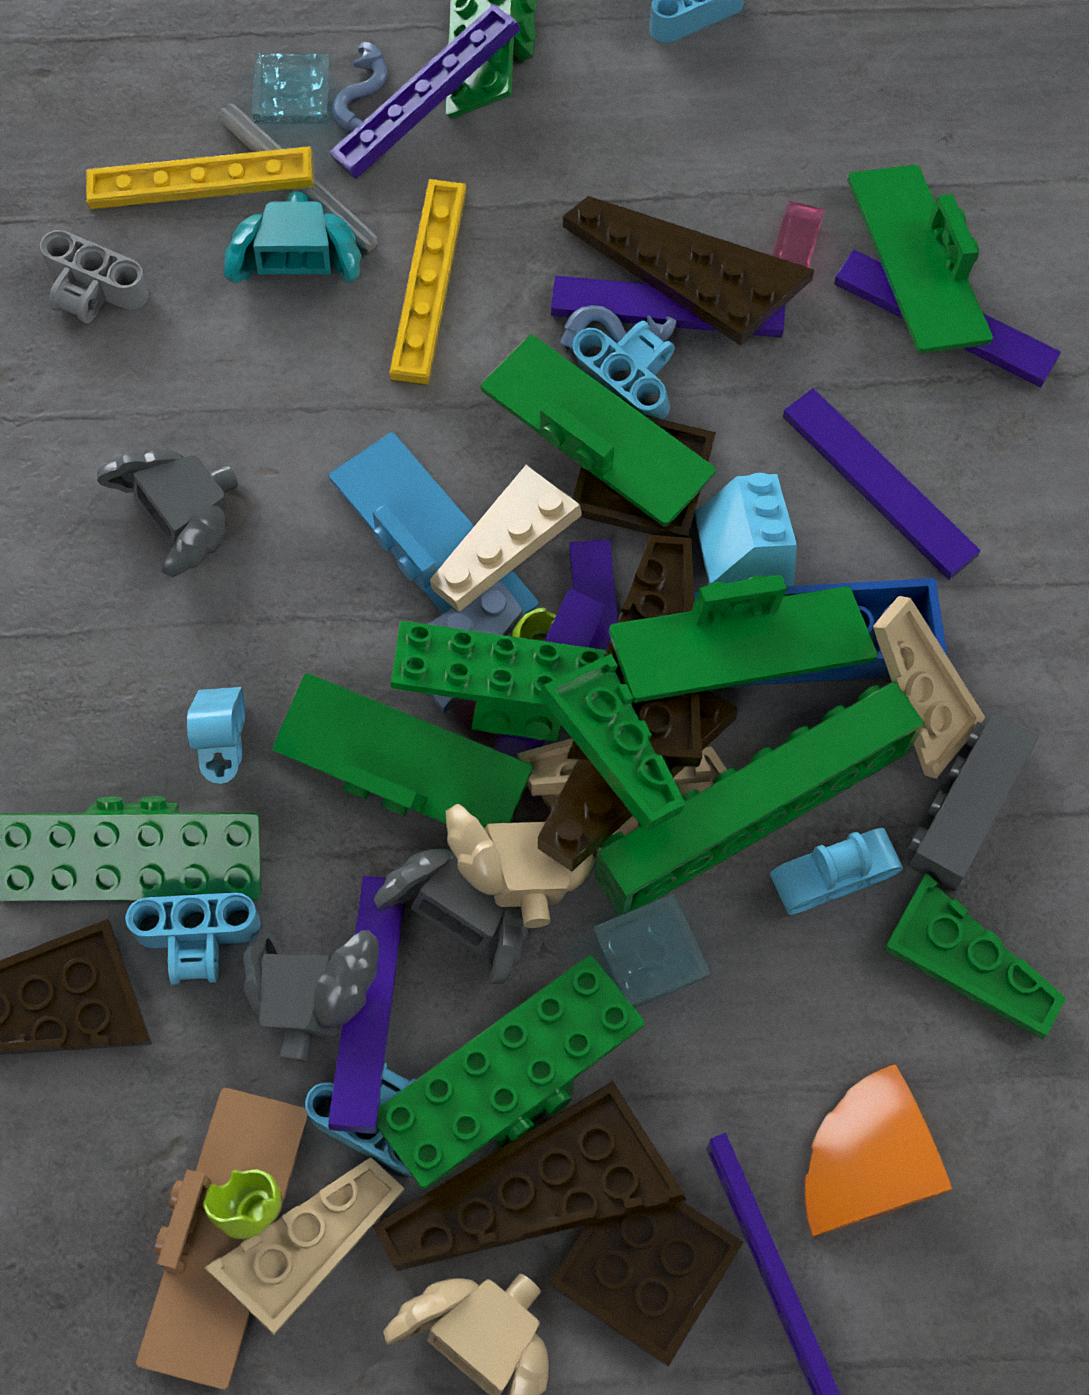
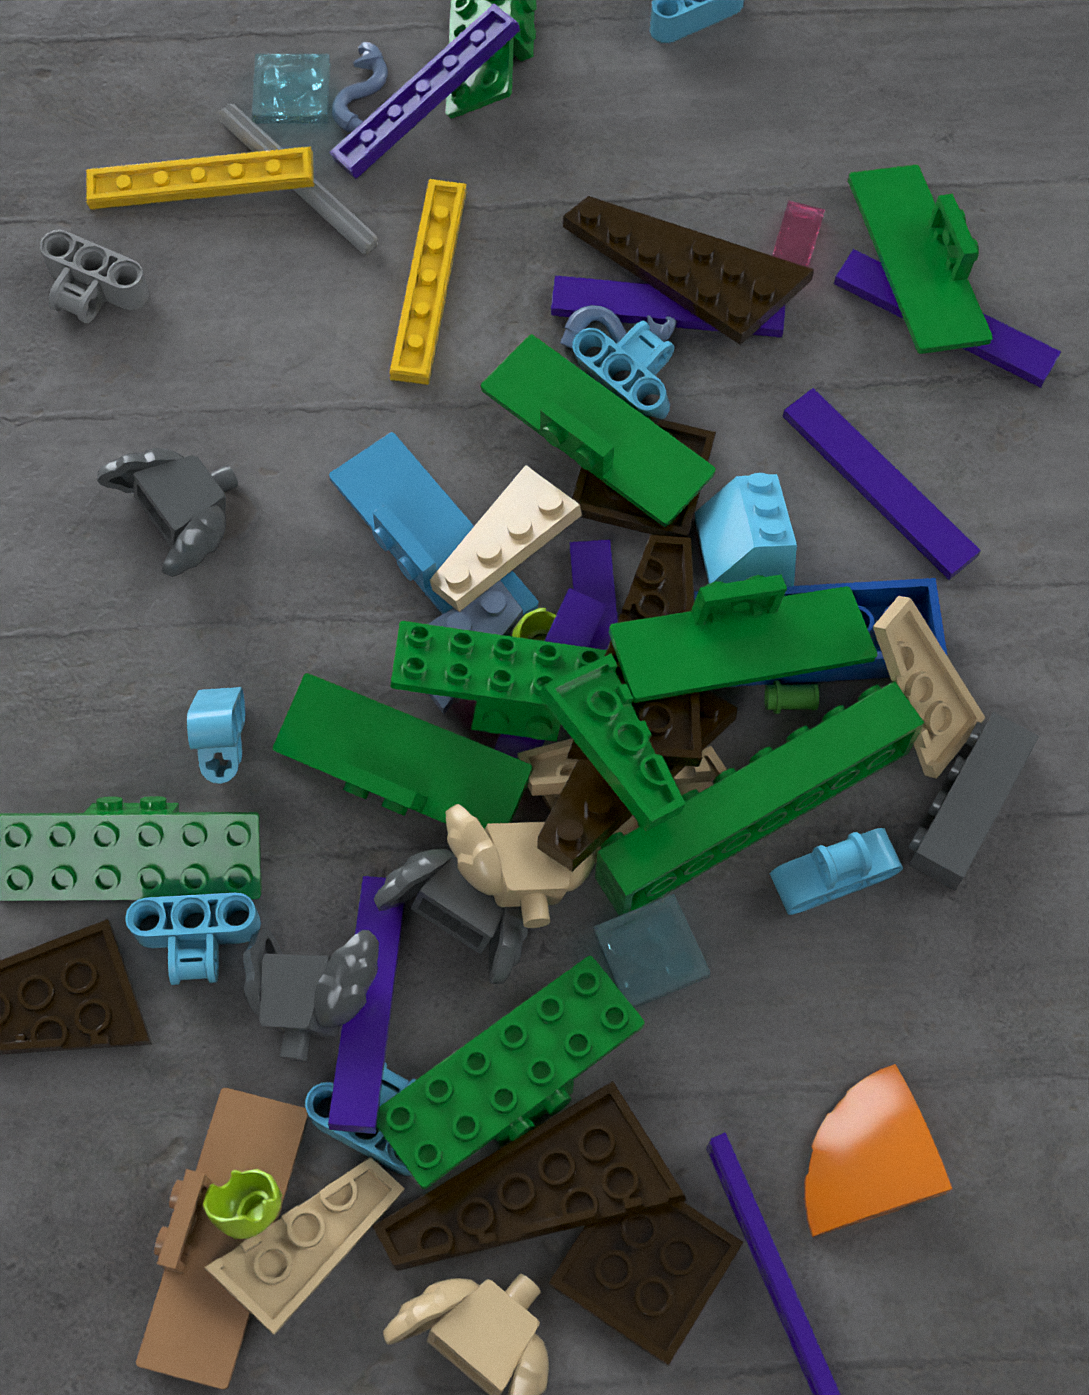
teal torso [224,191,362,284] -> none
green wing [883,873,1066,1040] -> none
none -> bright green pin [764,680,819,714]

